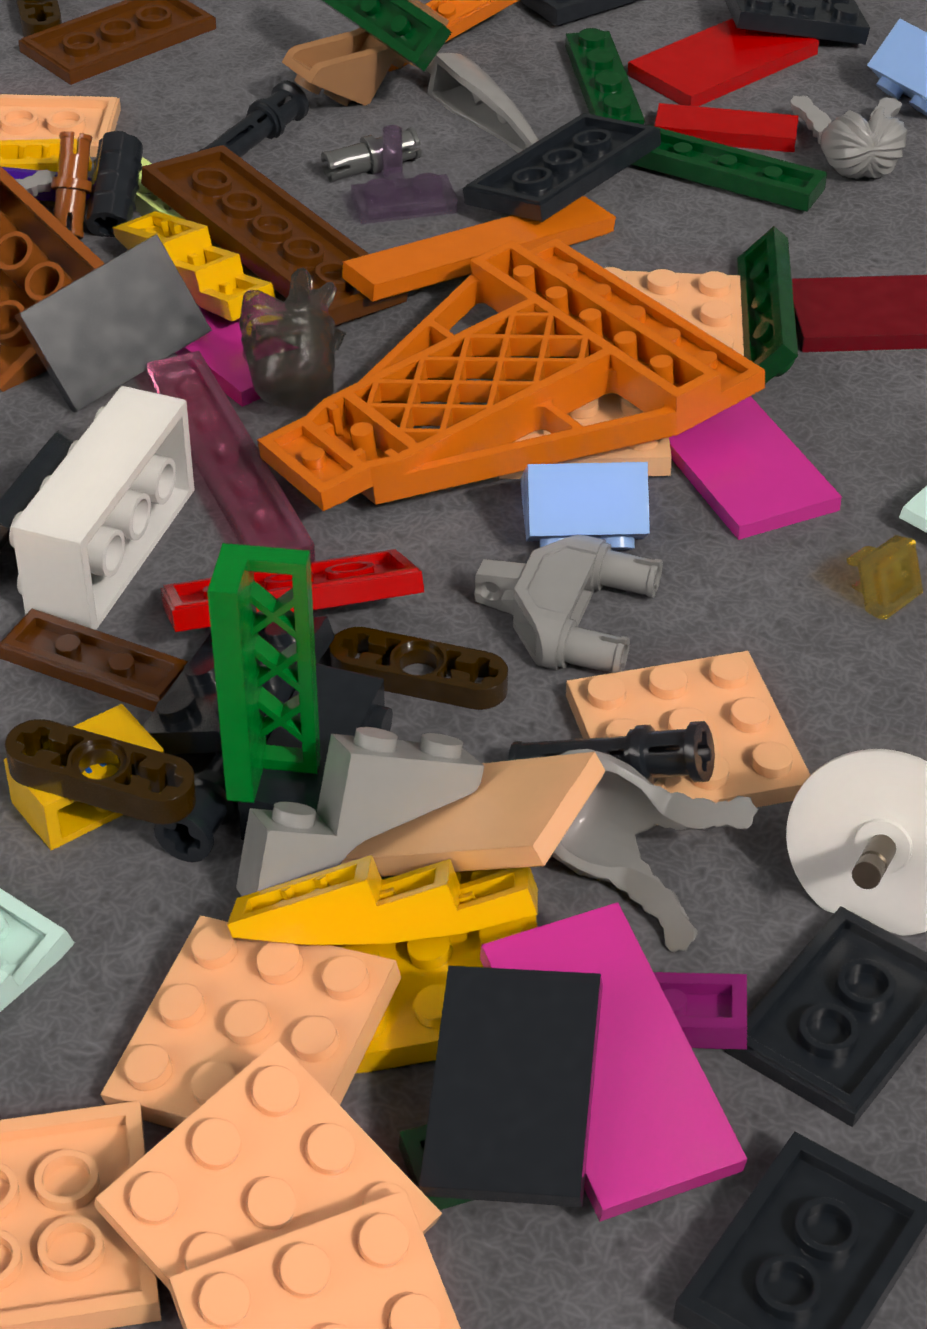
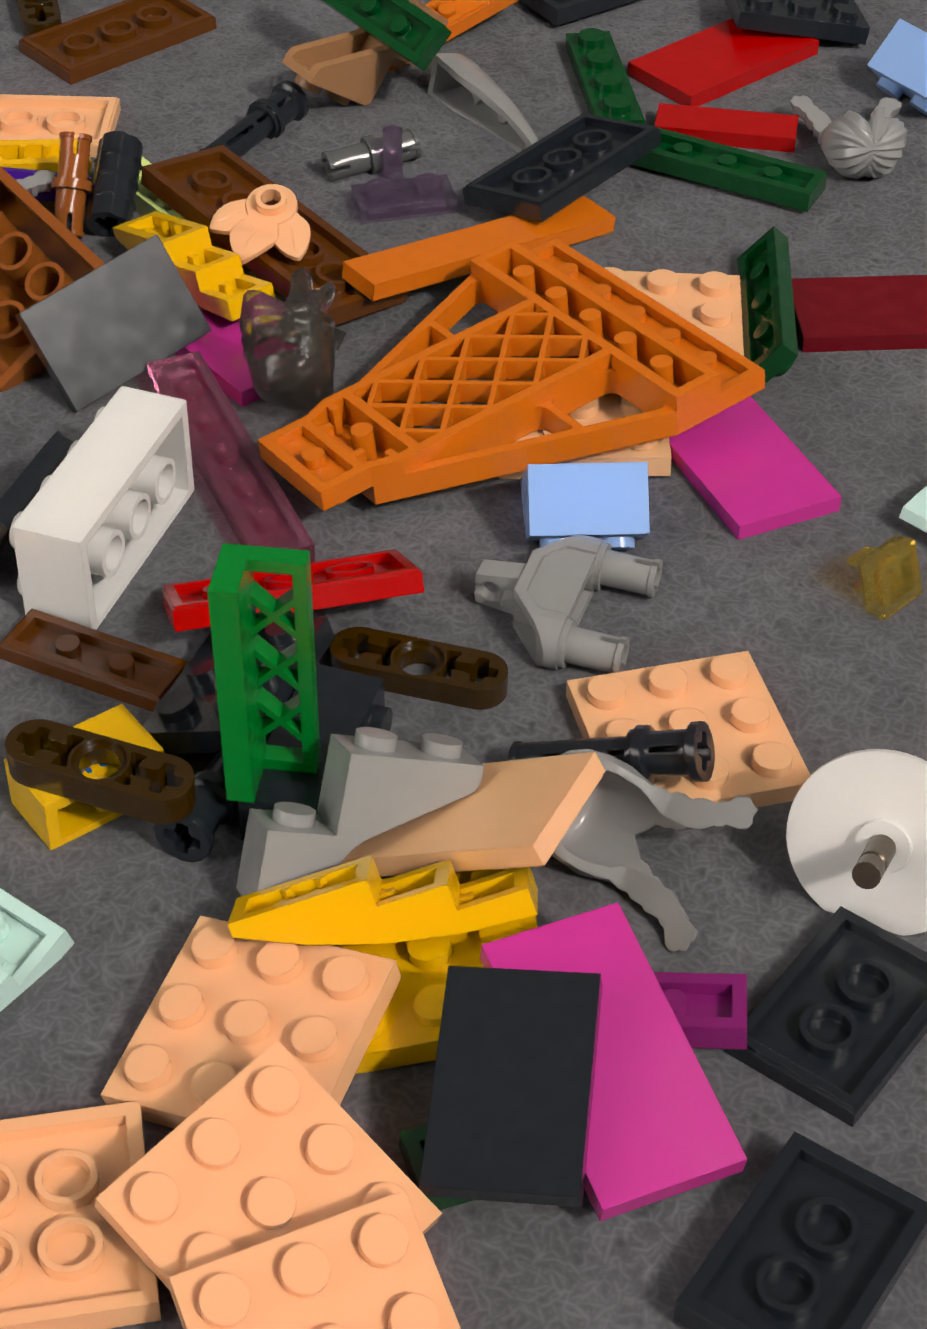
none -> light nougat plate [209,184,311,265]

